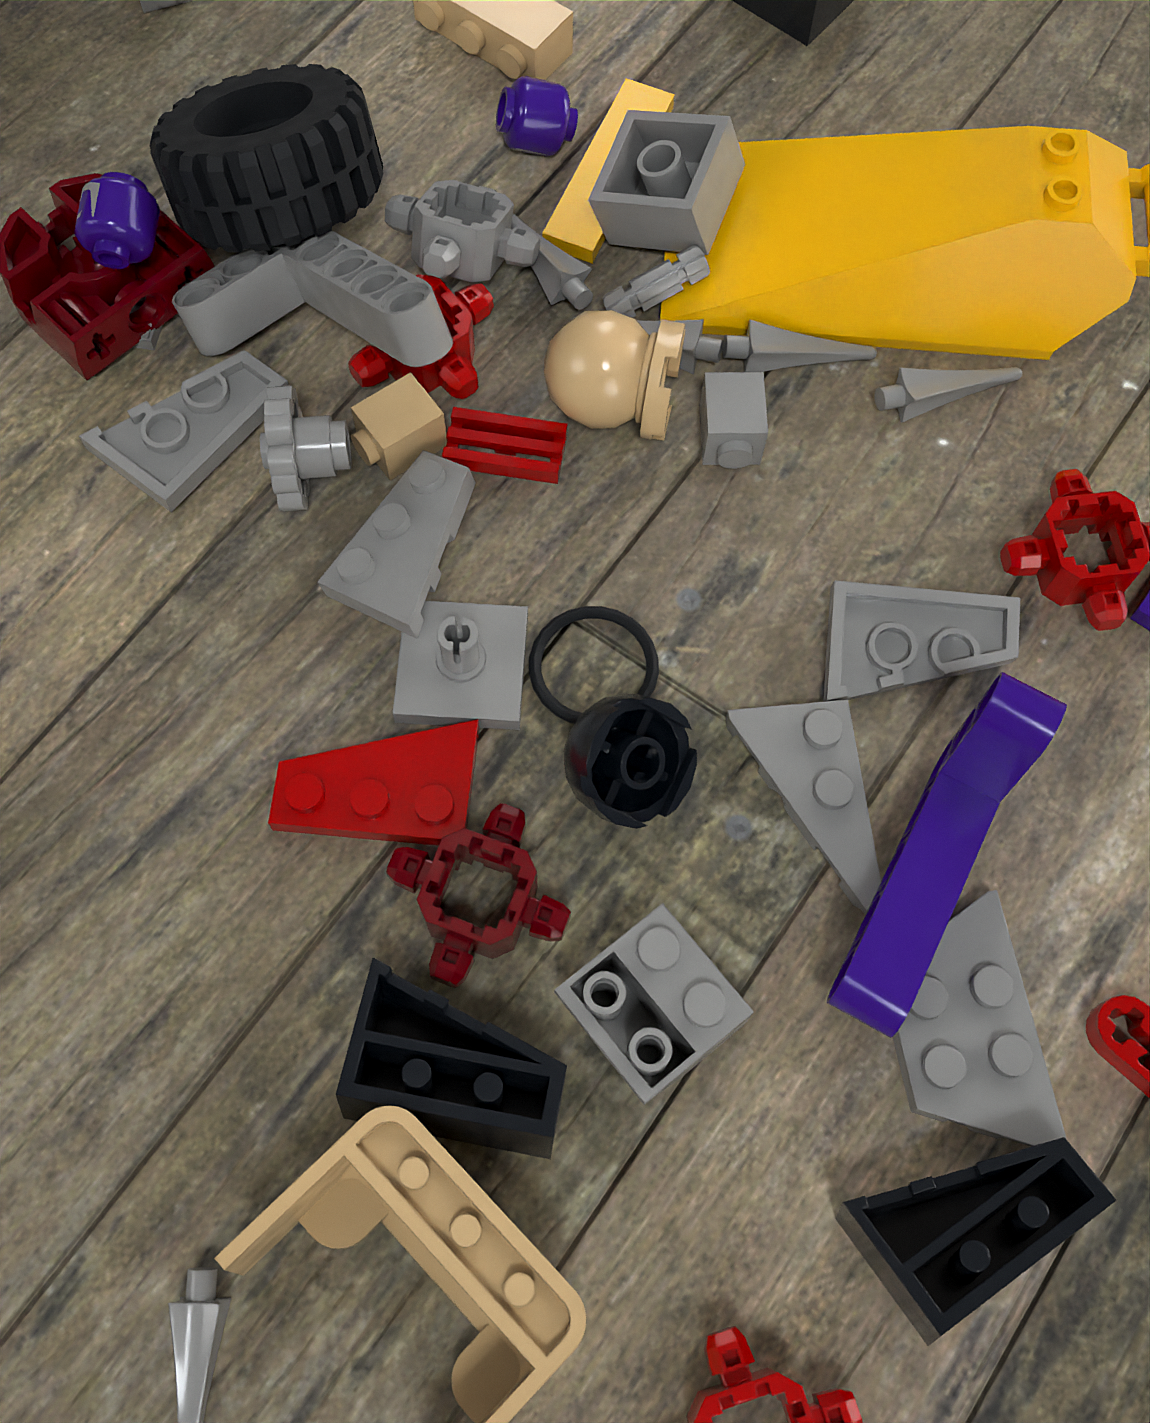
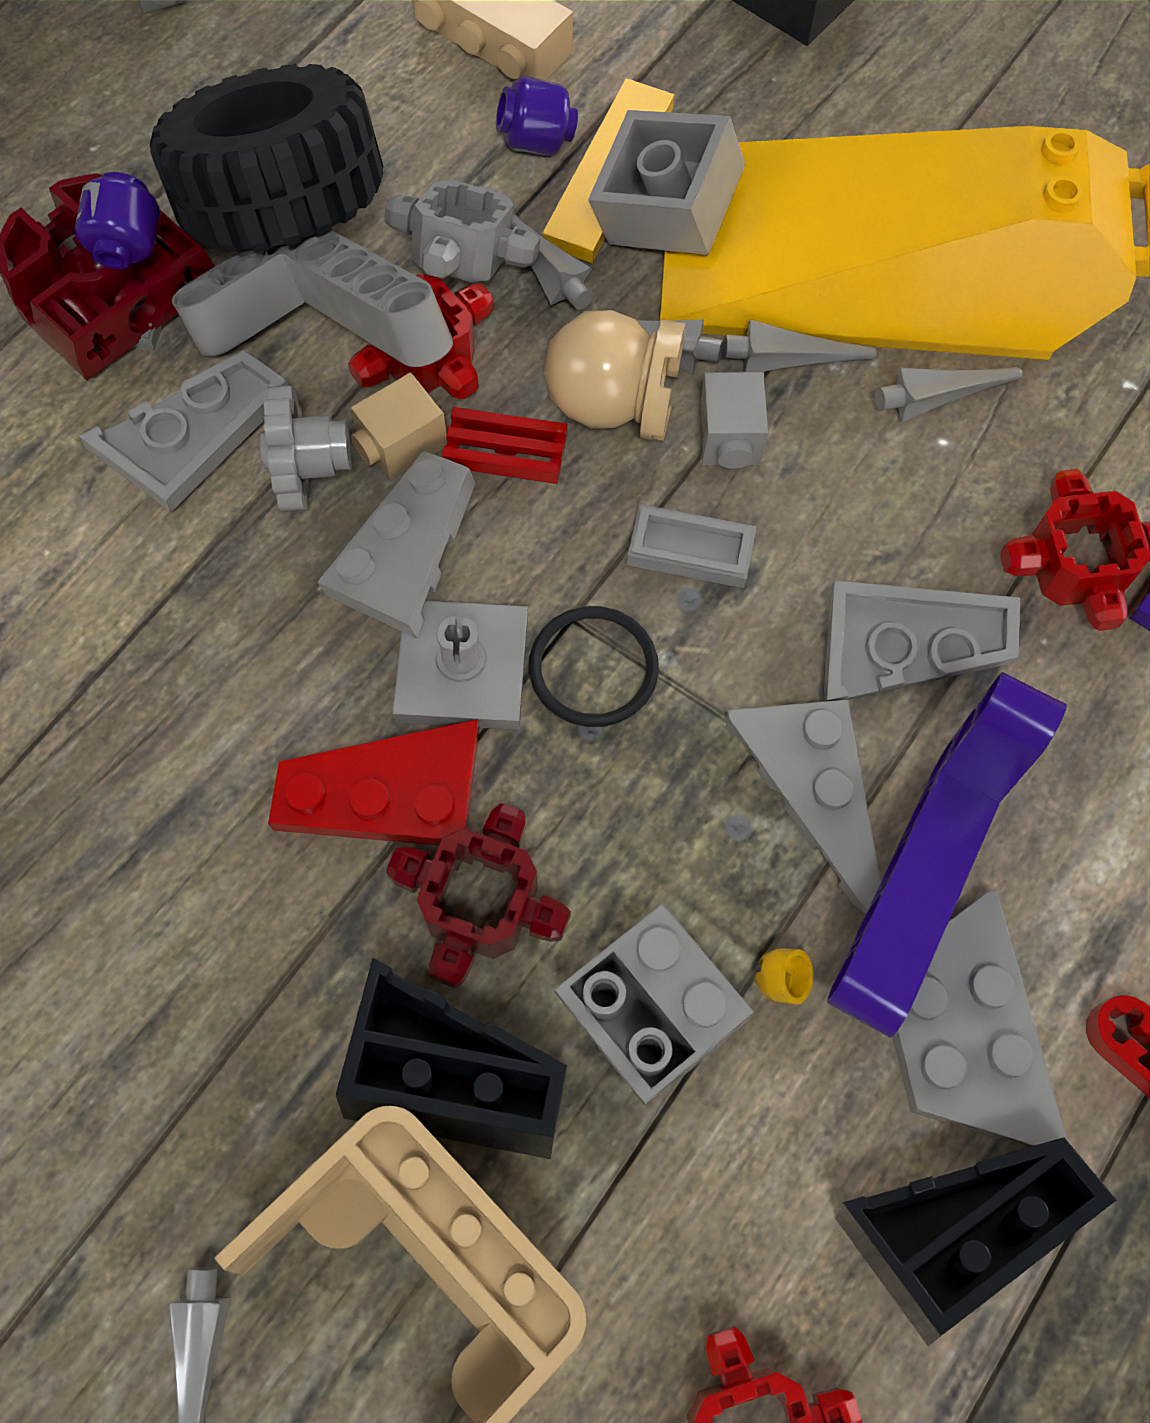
black cylinder [563,694,697,829] -> none
light grey axle [602,245,710,318] -> none
none -> light grey tile [627,504,757,588]
none -> yellow hinge [754,948,814,1005]

